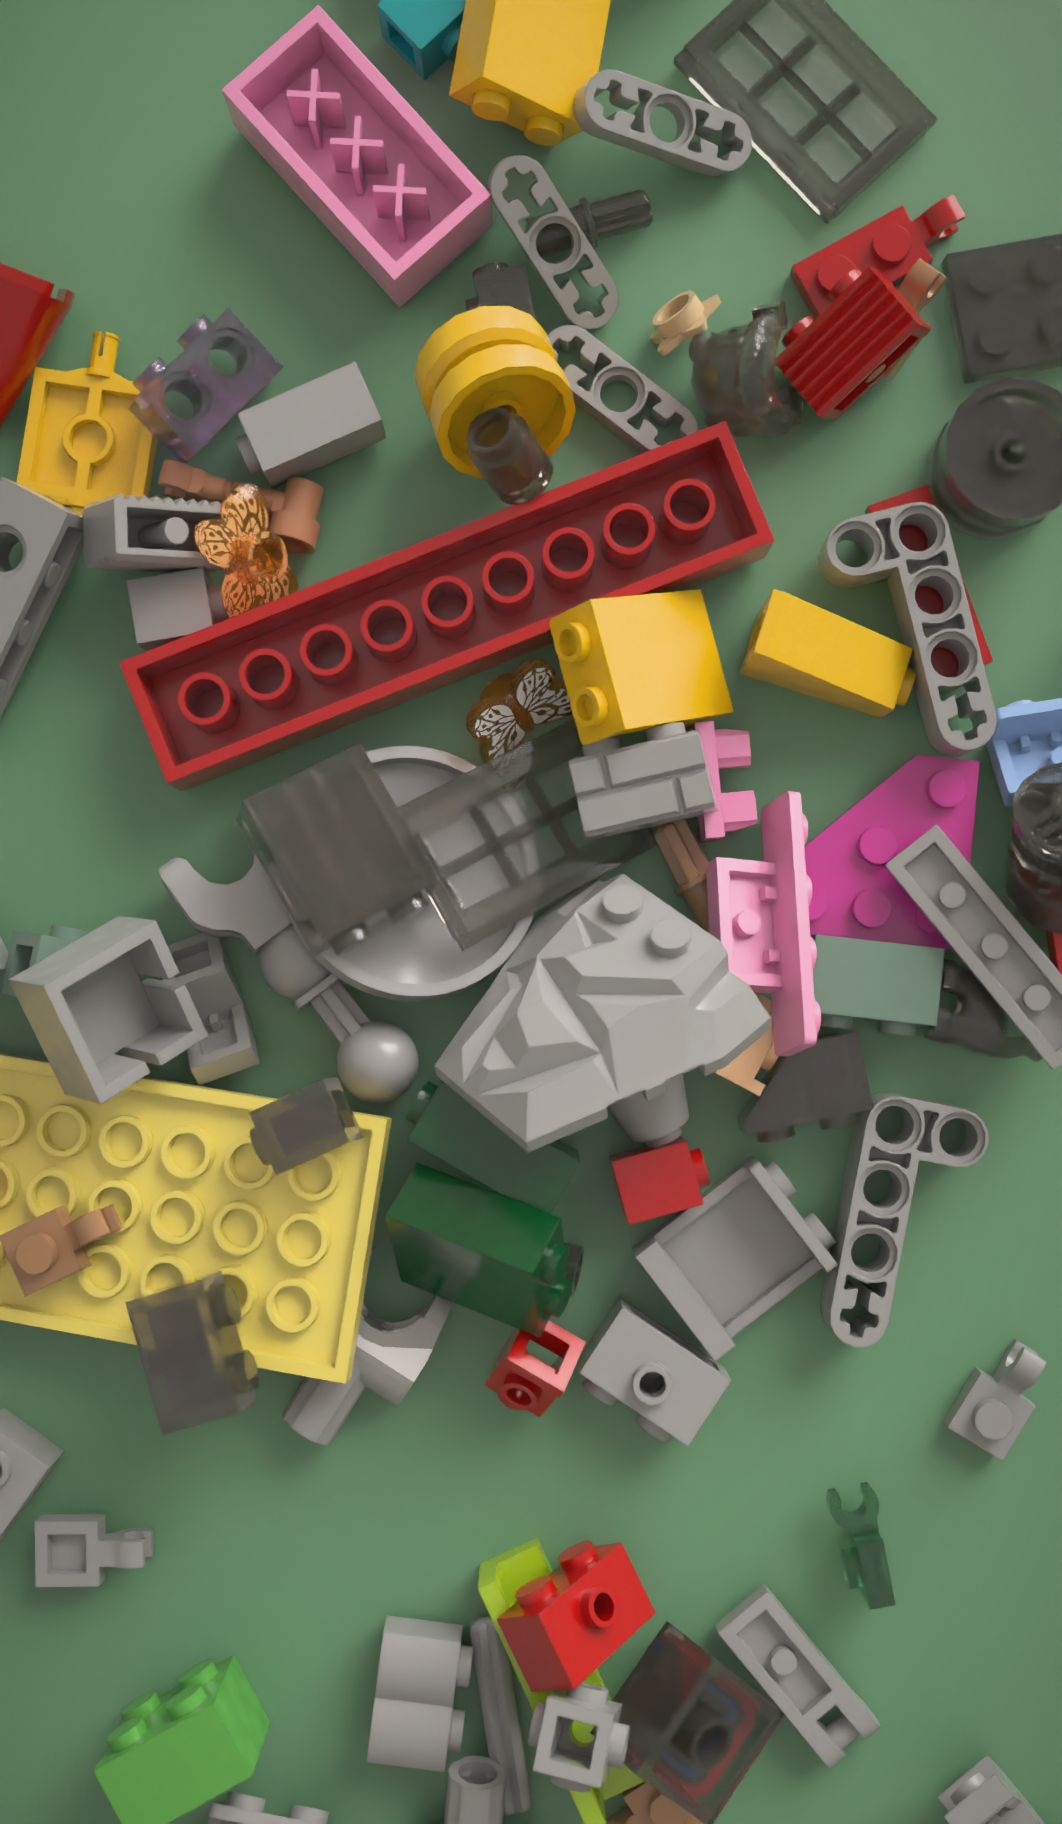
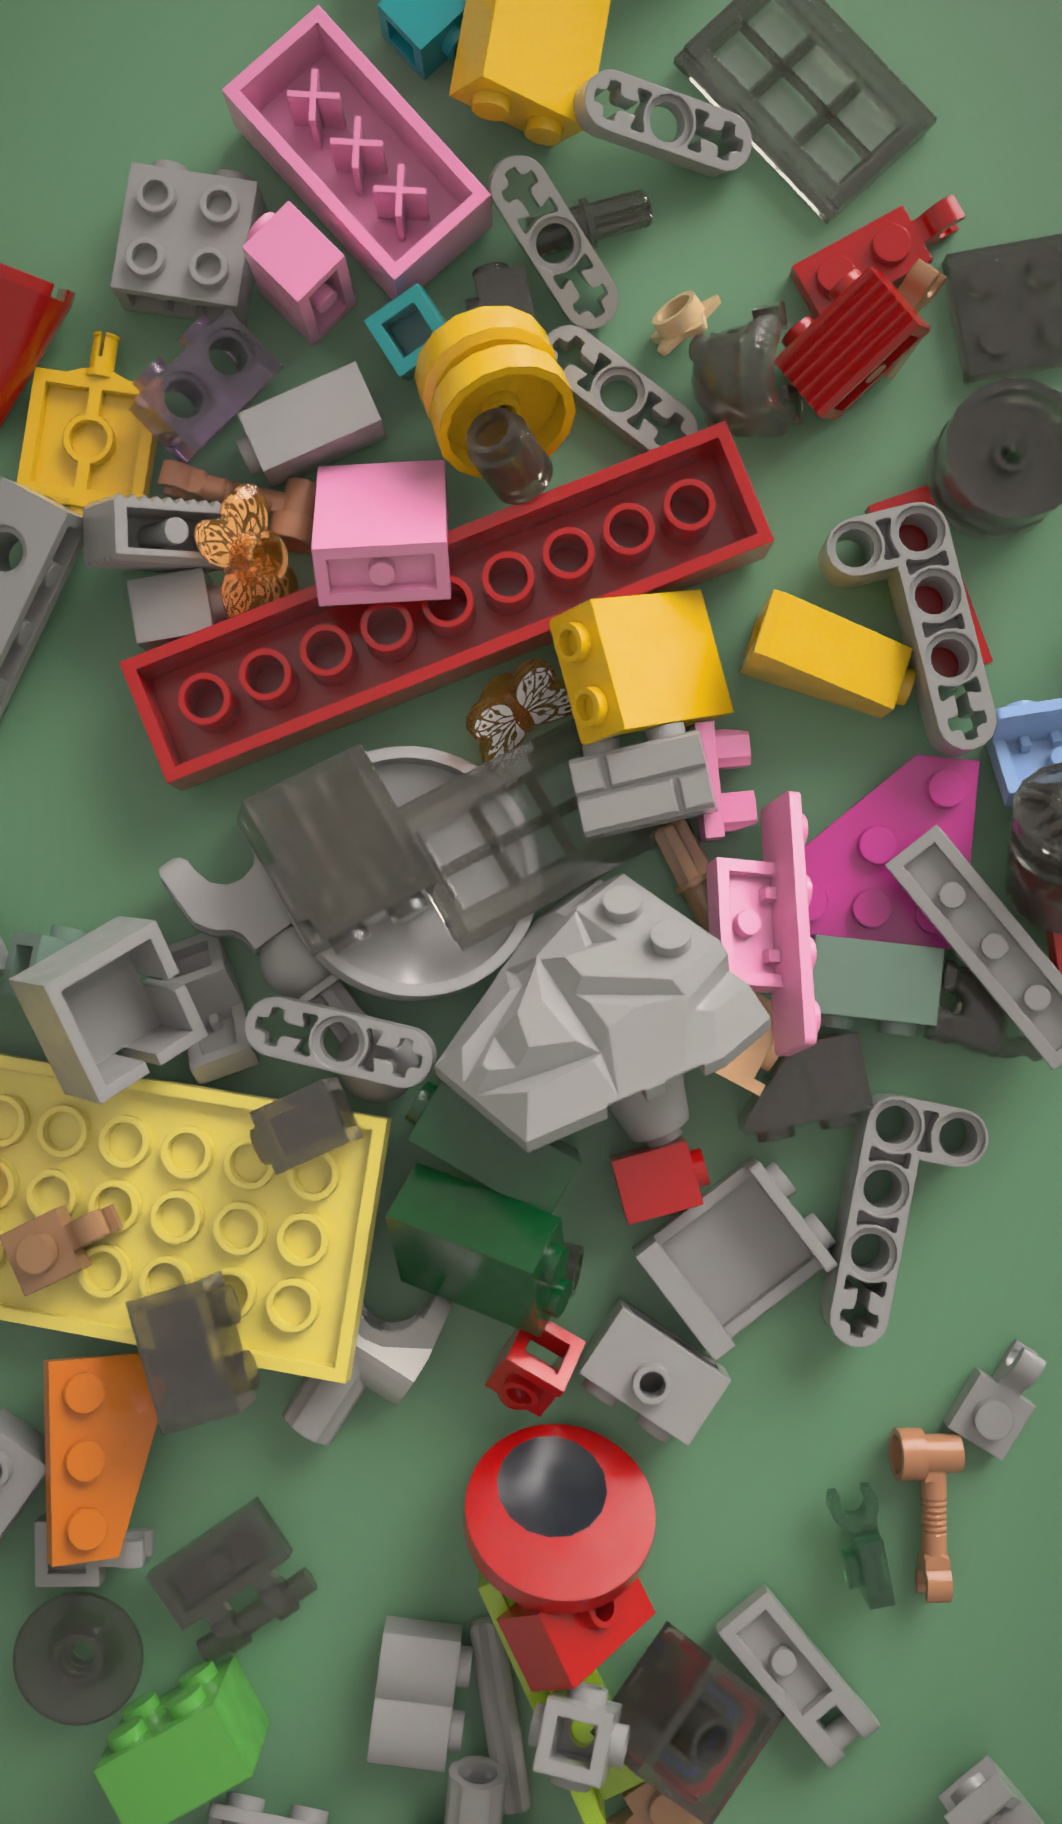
none -> clear smoke dish [13,1592,144,1726]
none -> orange wing [43,1349,177,1567]
none -> light grey brick [110,159,266,329]
none -> clear smoke plate [147,1497,317,1662]
none -> bright pink brick [242,200,357,347]
none -> light grey beam [245,996,437,1088]
none -> bright pink panel [311,459,451,606]
none -> teal brick [363,283,446,380]
none -> piece [463,1424,656,1614]
none -> nougat brick [889,1427,965,1603]

